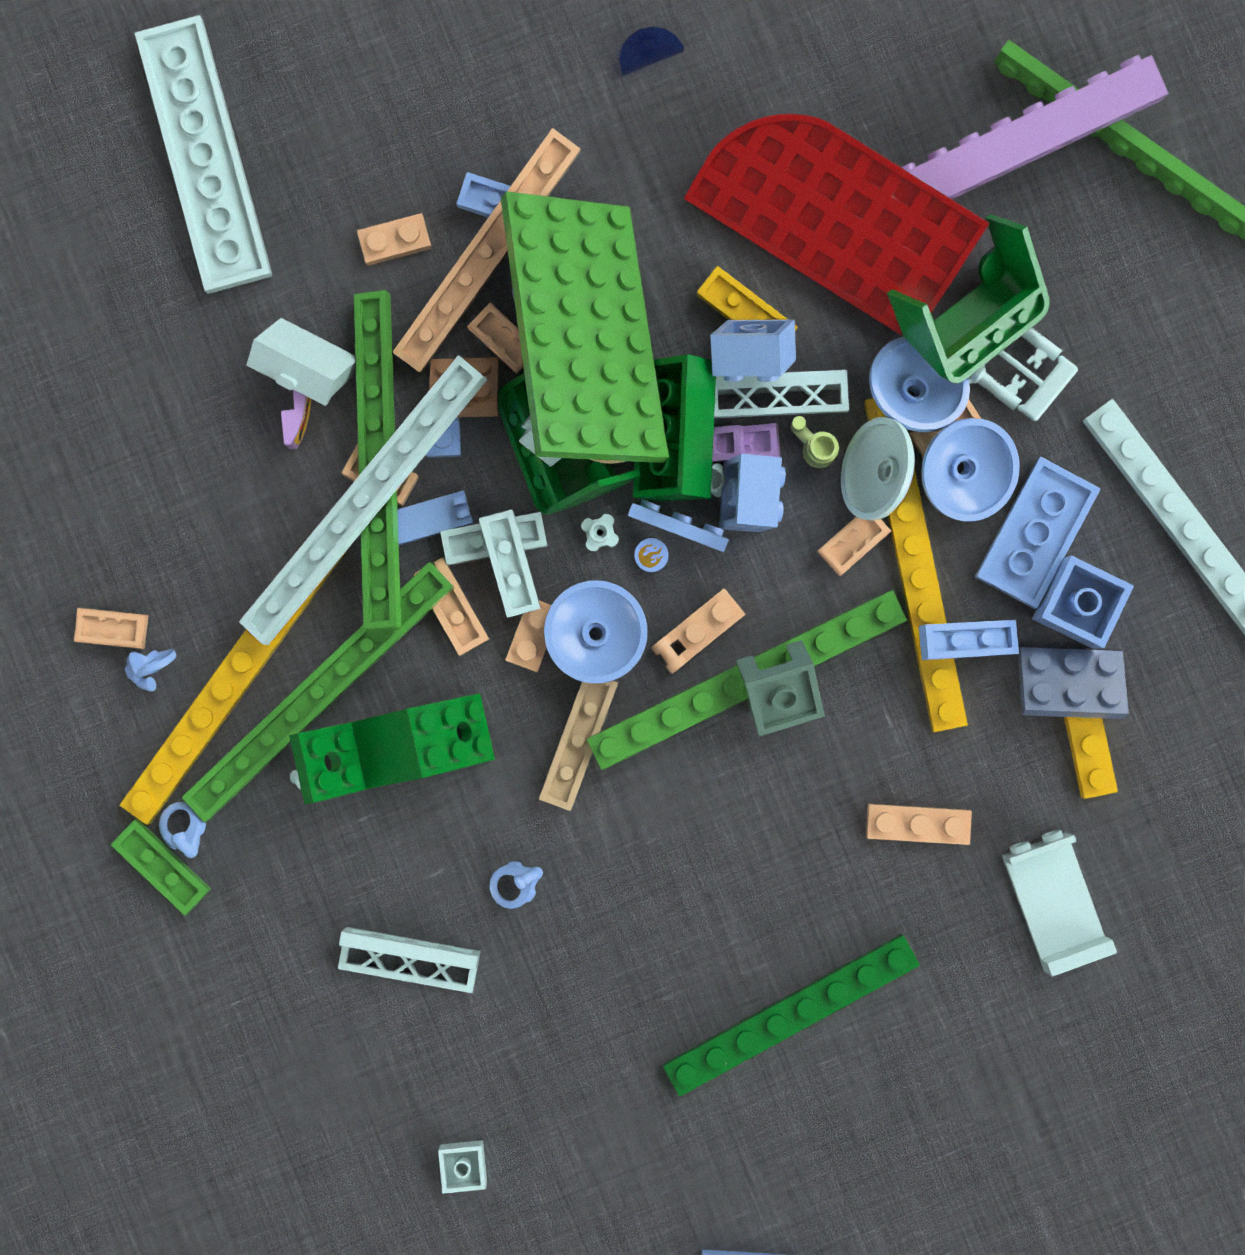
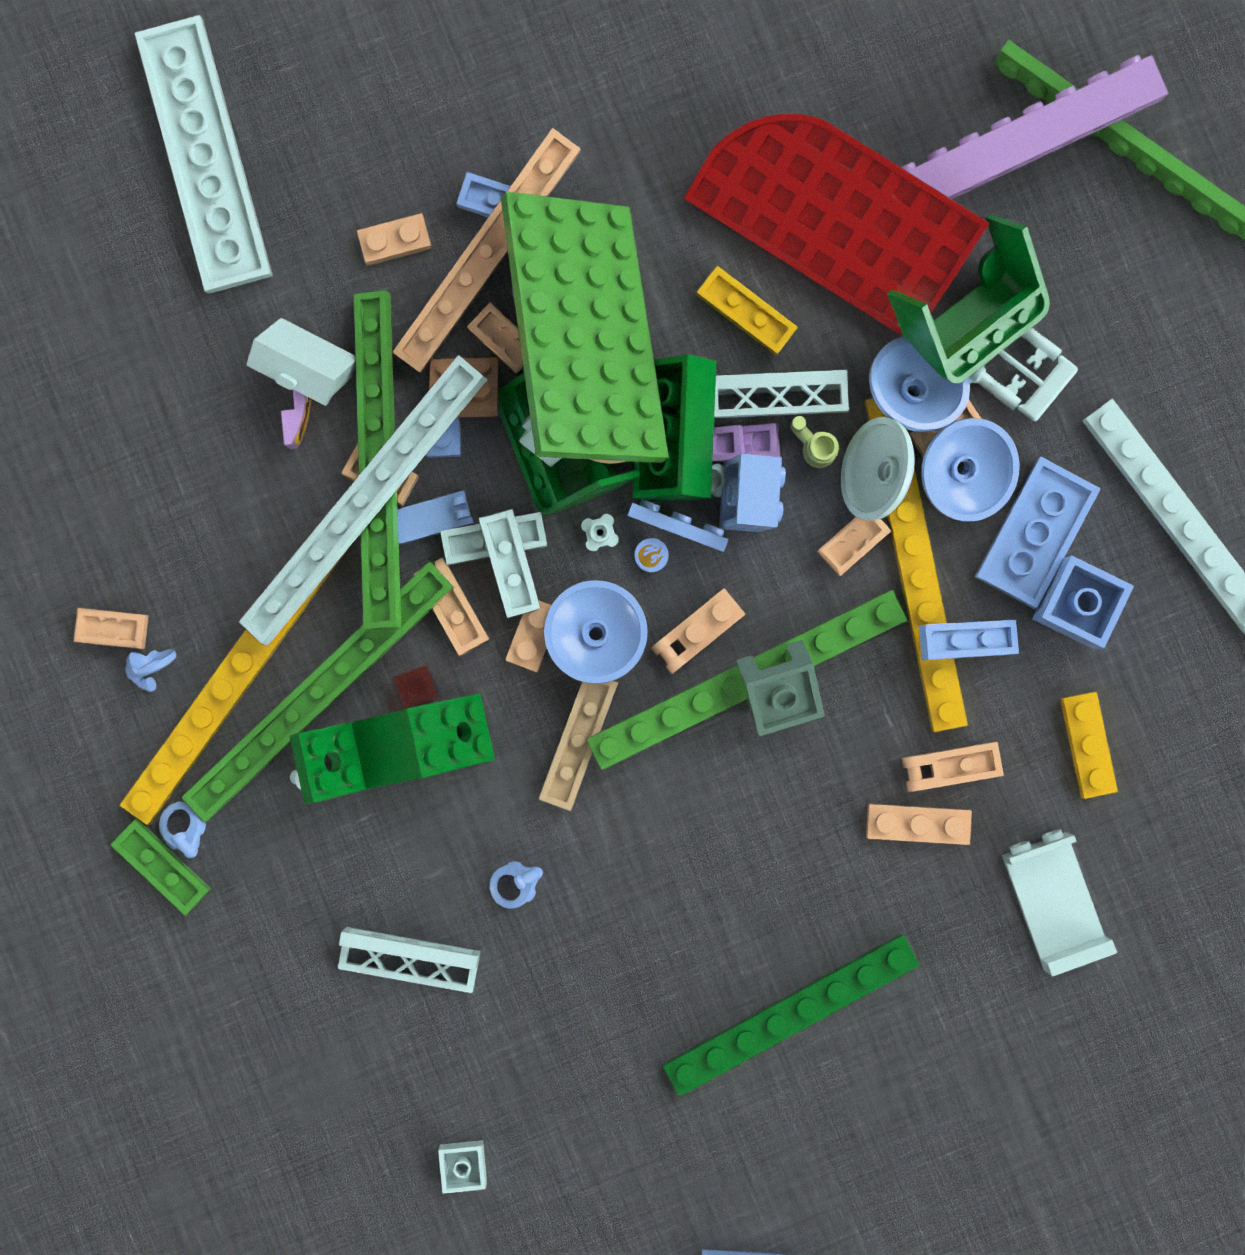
clear blue plate [619,26,684,76] -> none
light blue brick [710,320,796,382] -> none
sand blue plate [1018,647,1129,719] -> none
none -> clear red plate [394,665,439,709]
none -> light nougat plate [902,742,1004,792]

